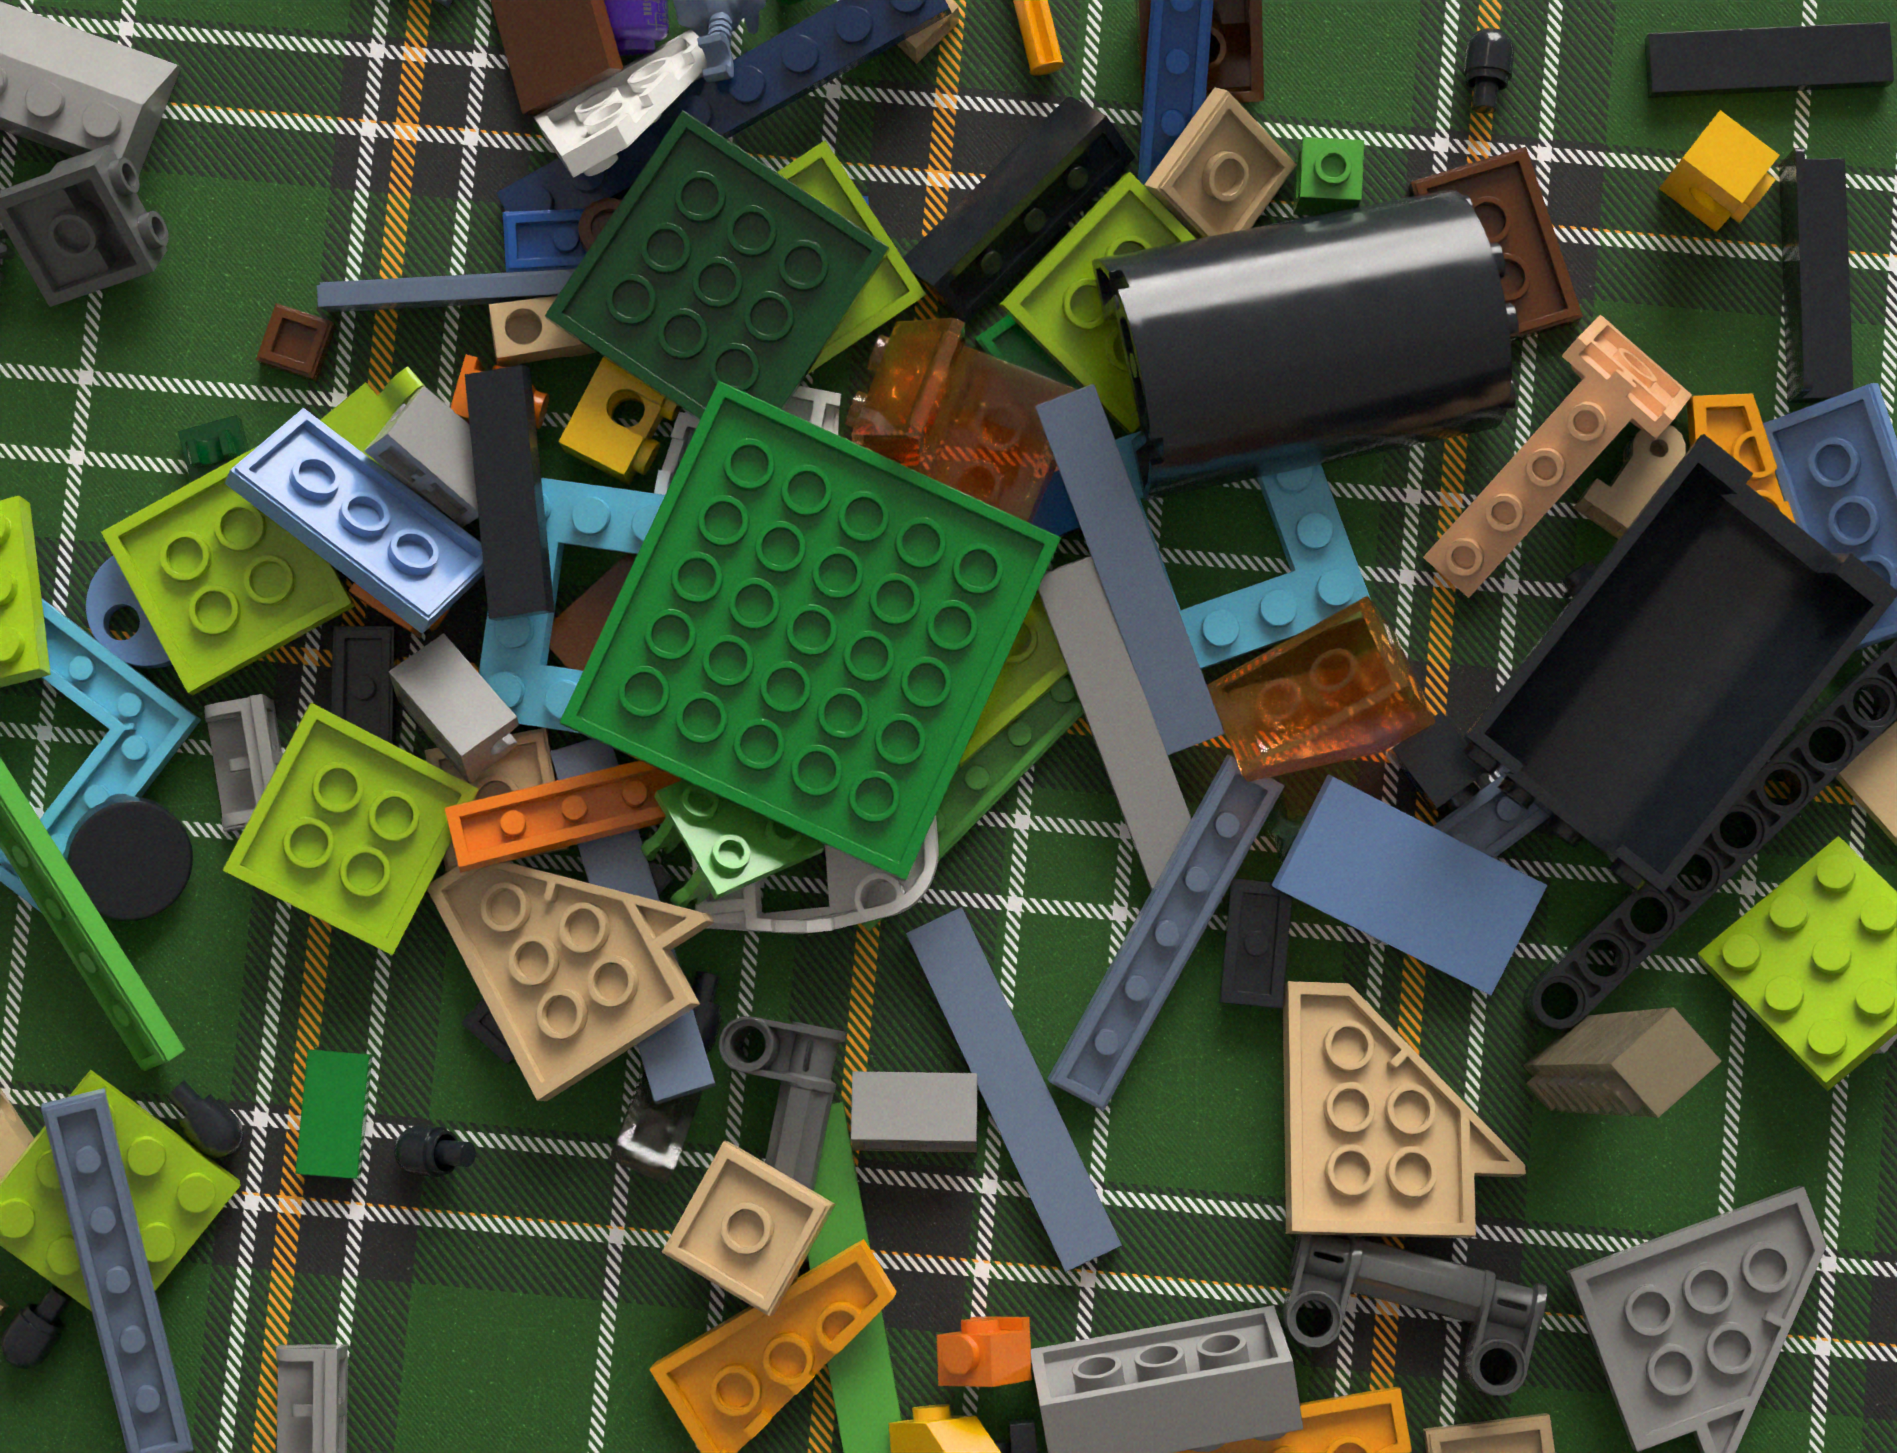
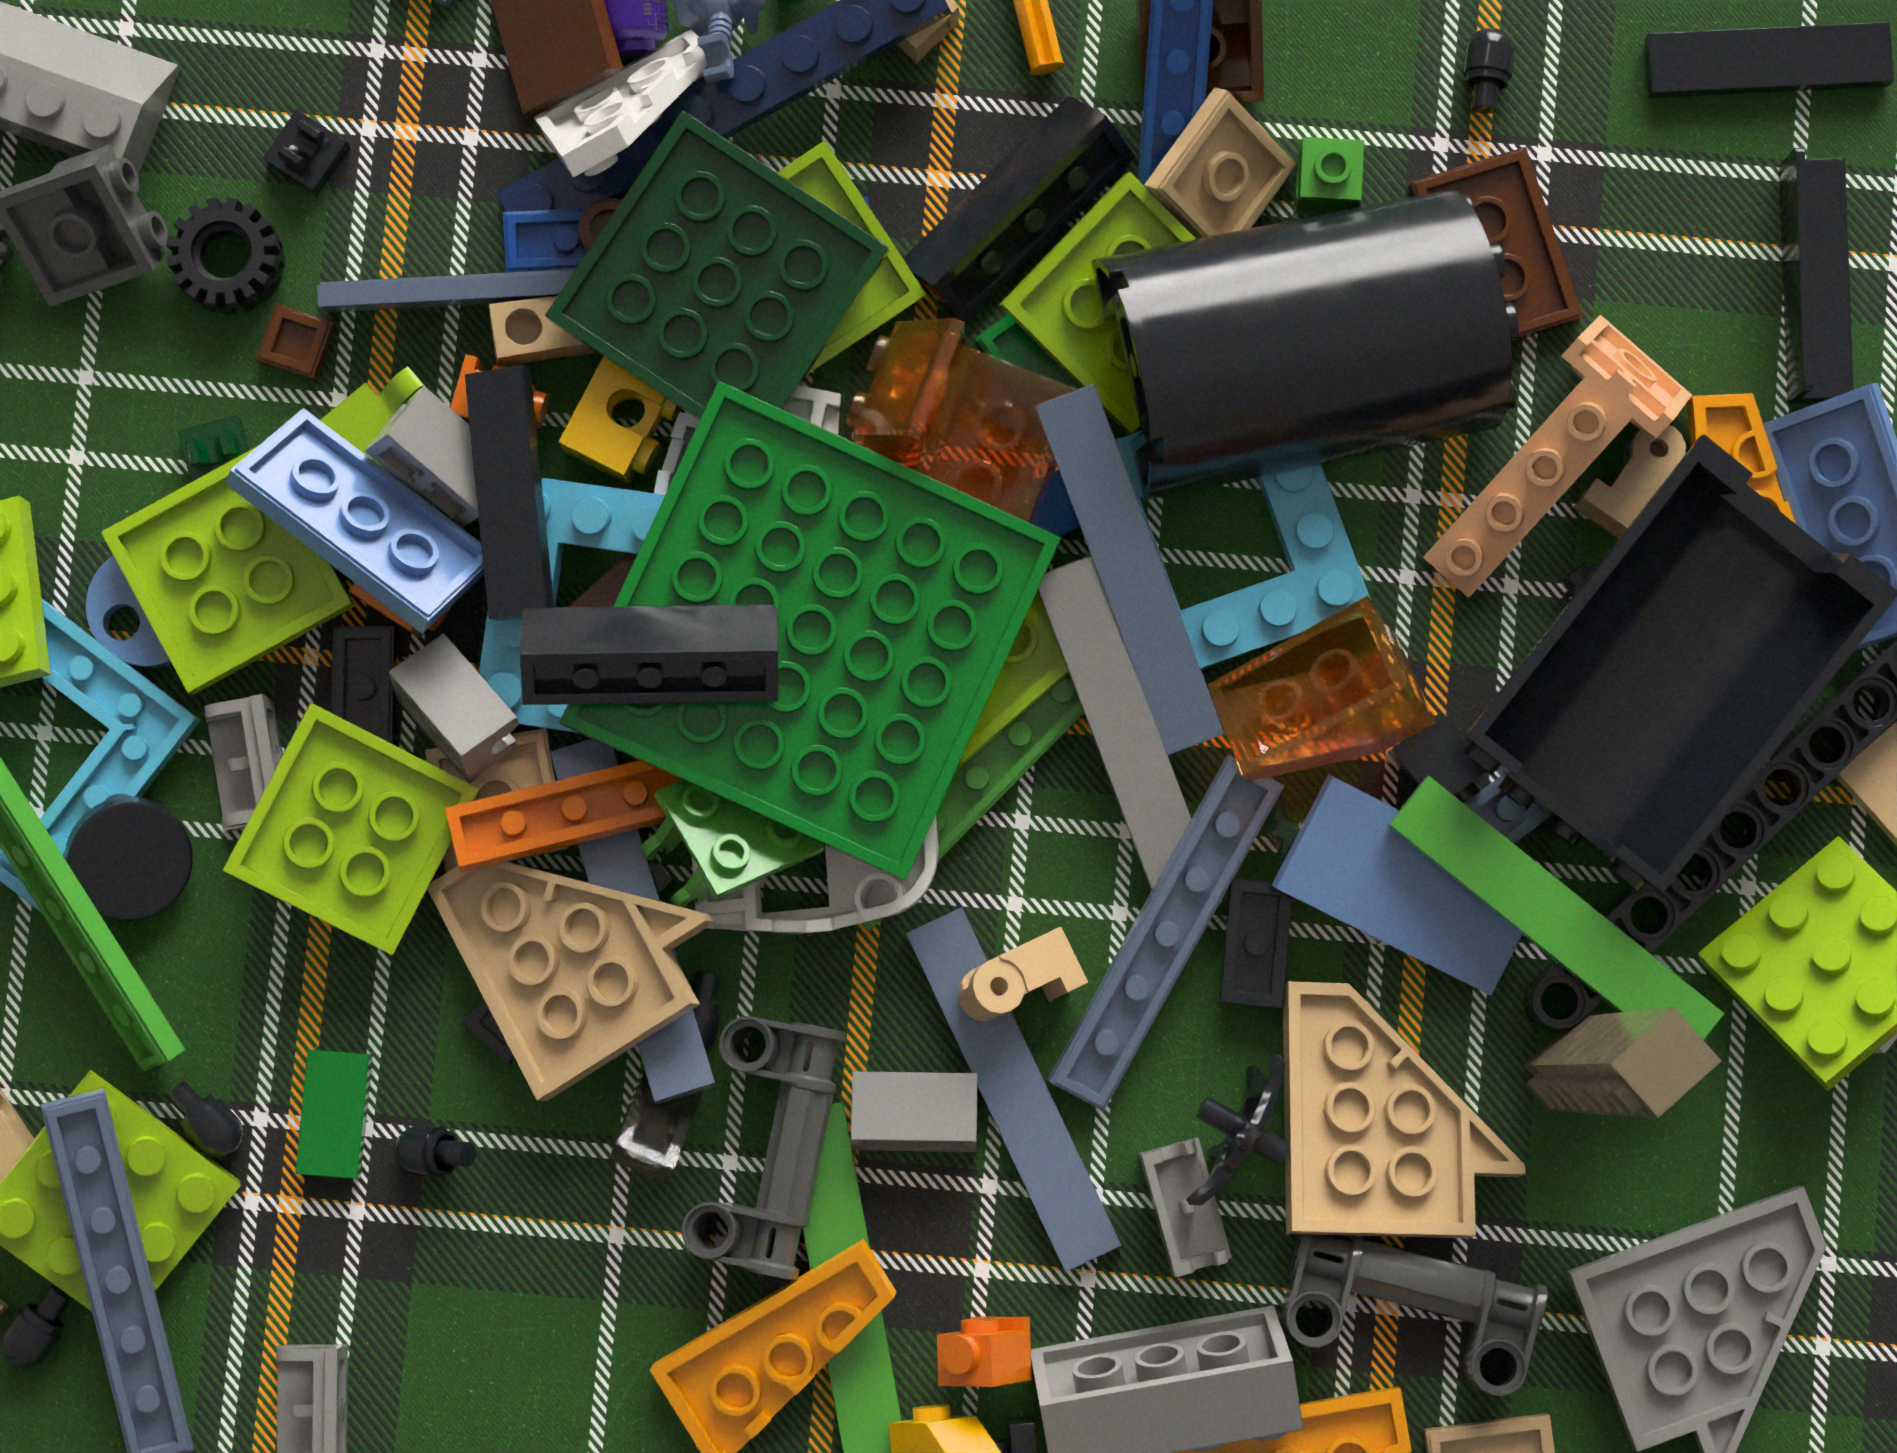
tan tile [662,1141,836,1316] -> none
yellow brick [1659,110,1780,232] -> none
none -> black tyre [166,197,285,315]
none -> black tile [263,109,350,196]
none -> black panel [520,605,778,705]
none -> tan leg [957,927,1088,1022]
none -> light grey hinge [1138,1137,1232,1278]
none -> black piece [1186,1055,1290,1206]
none -> bright green tile [1387,776,1725,1040]

